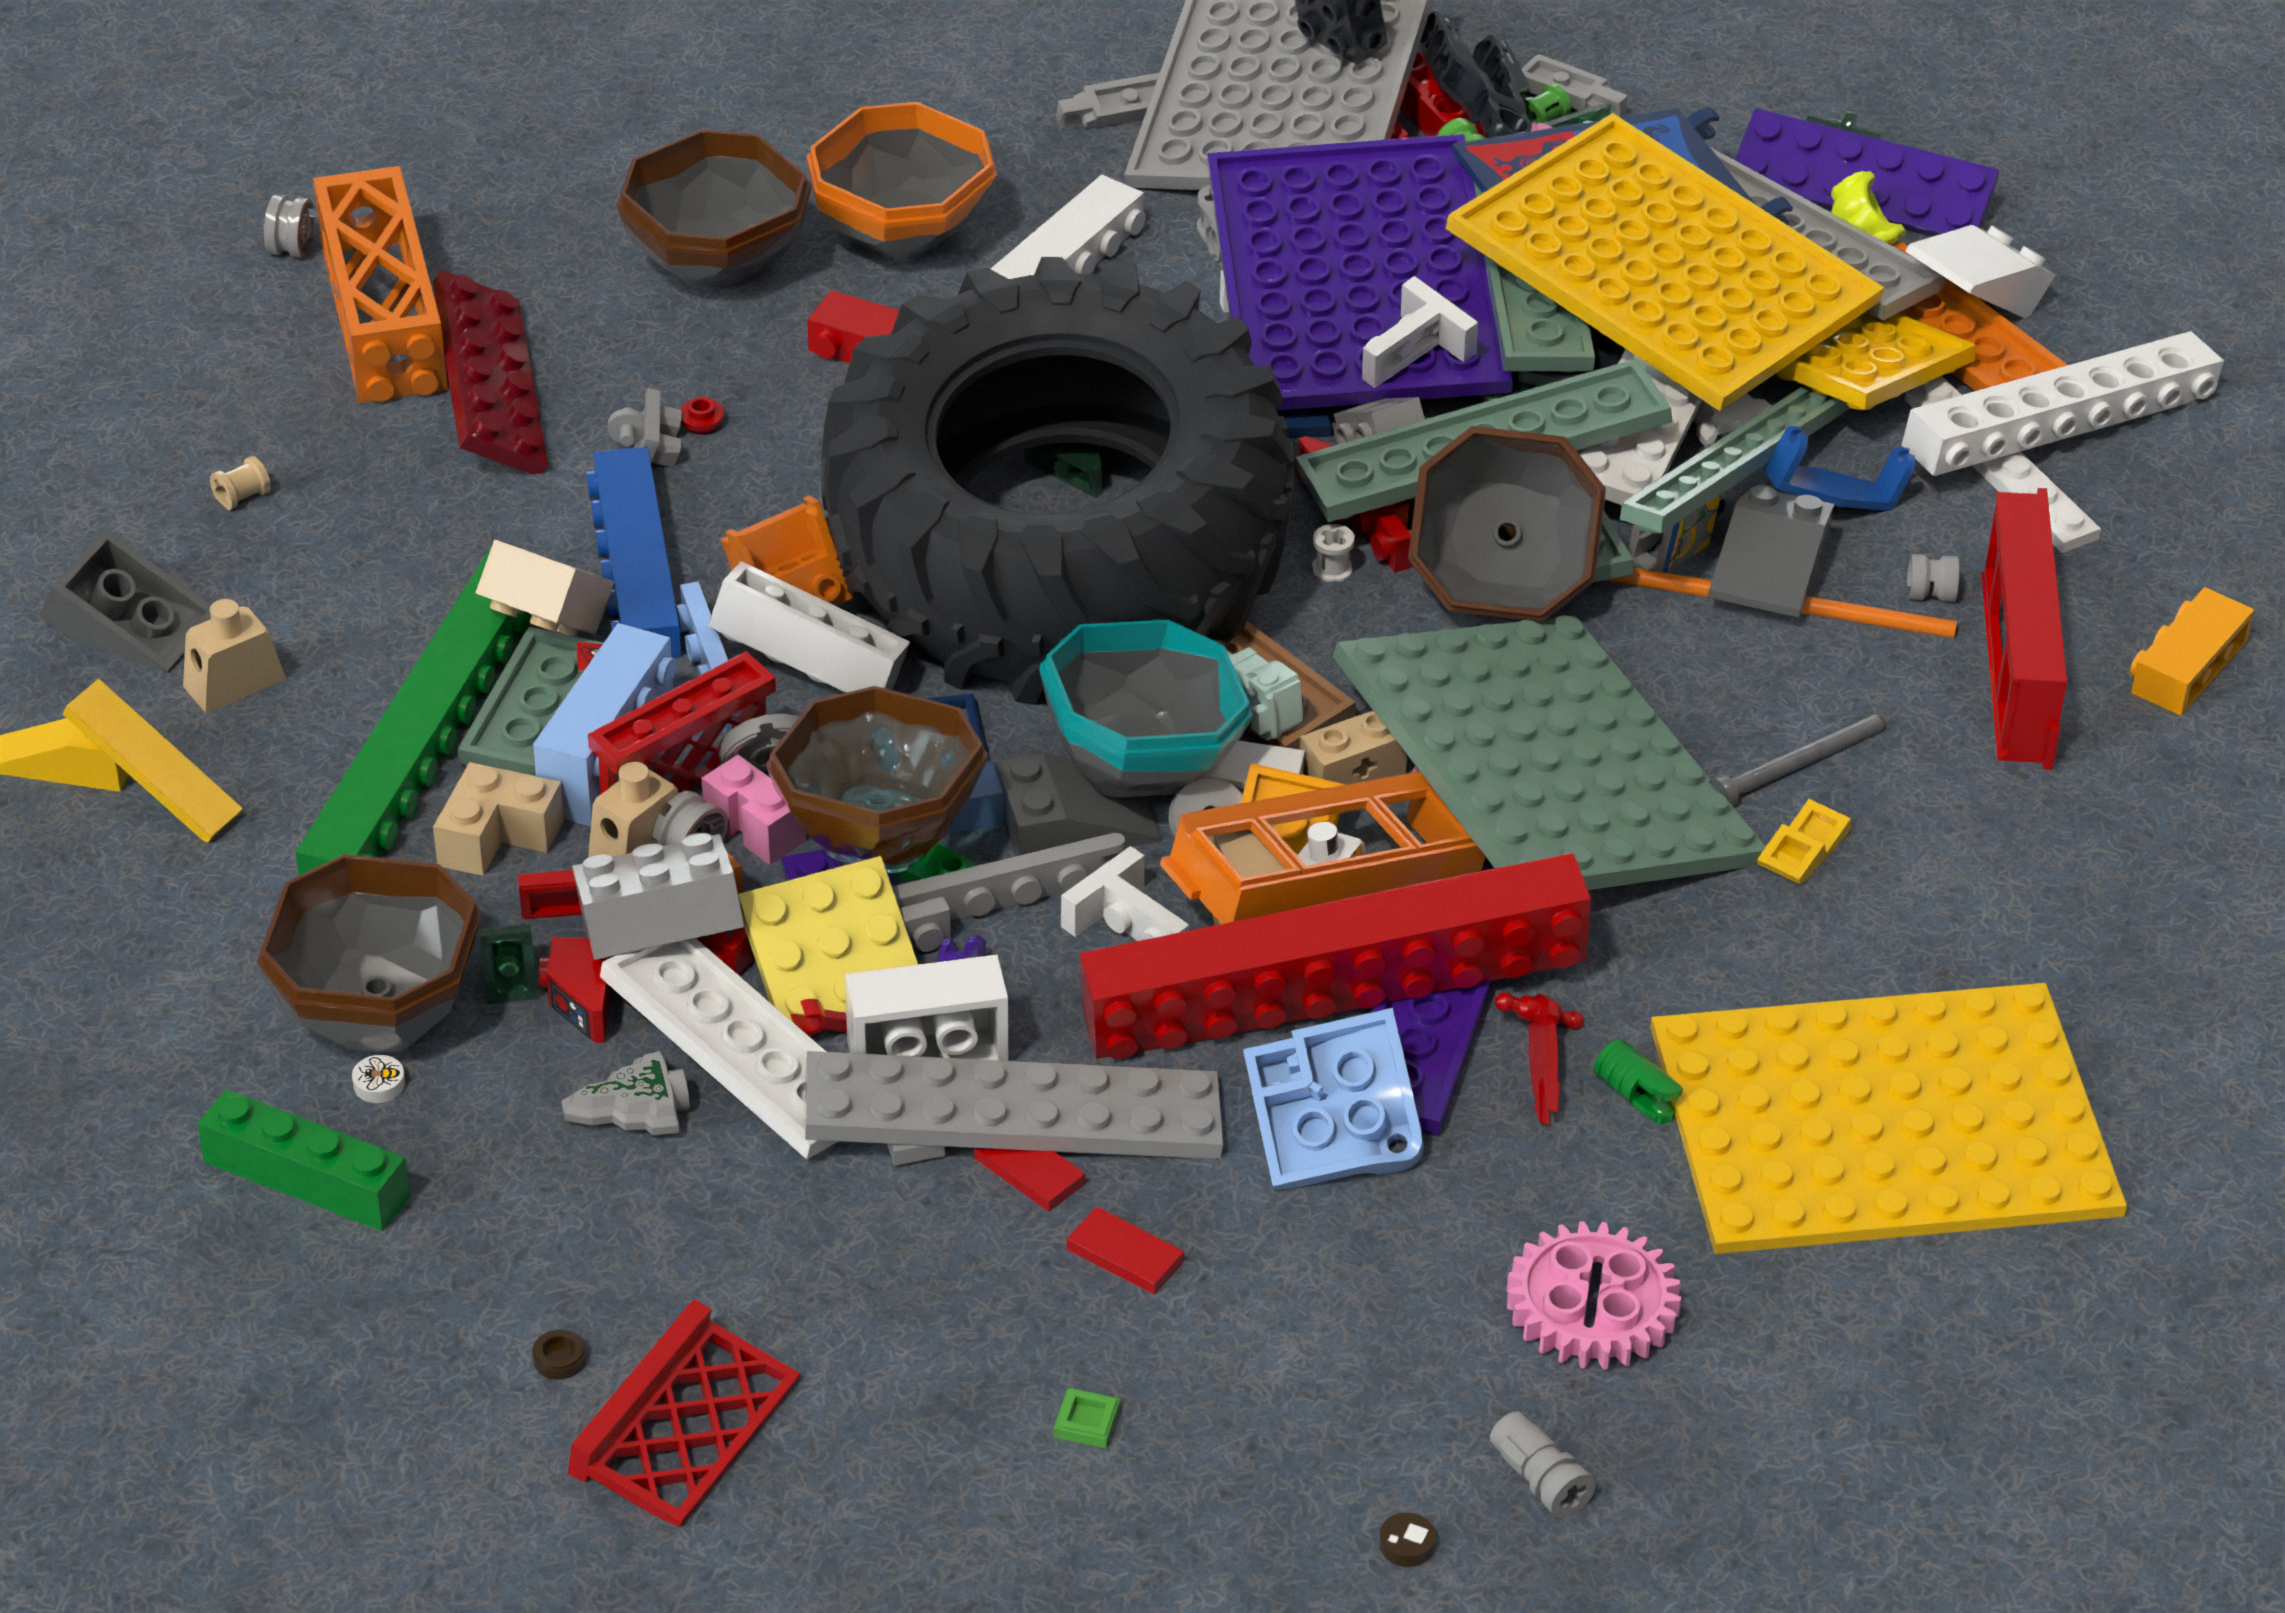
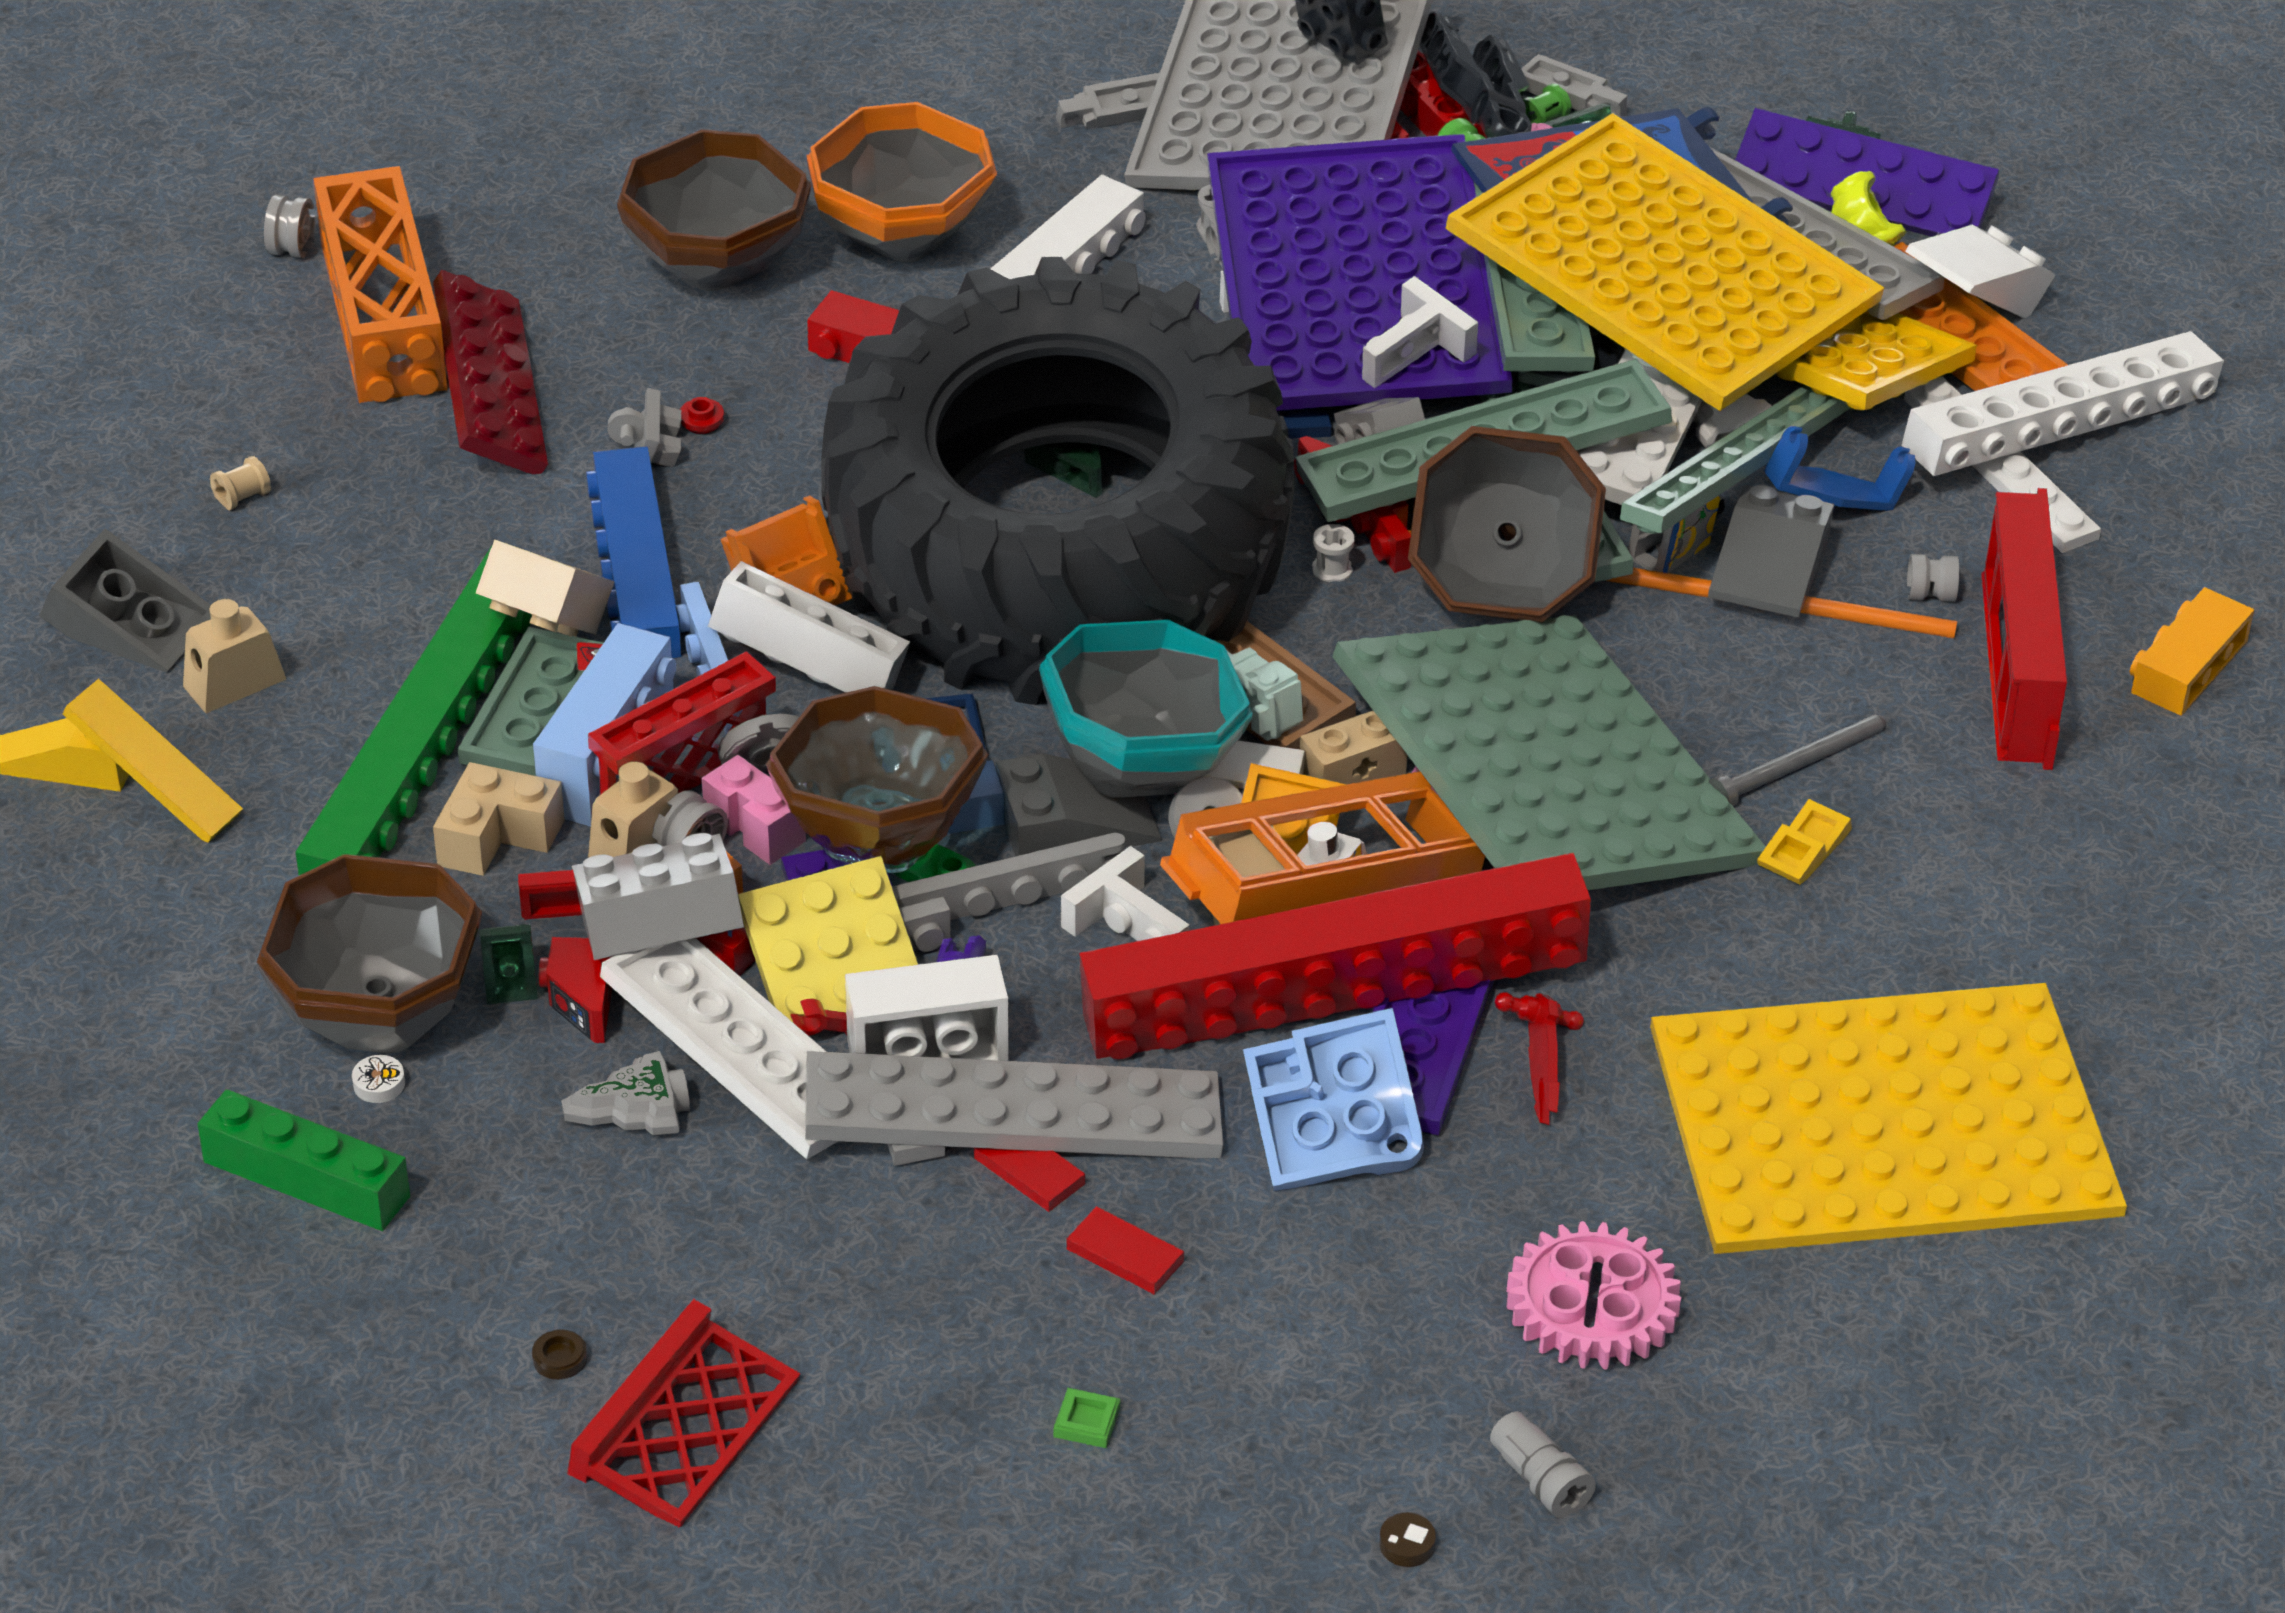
green hinge [1593,1038,1683,1126] -> none

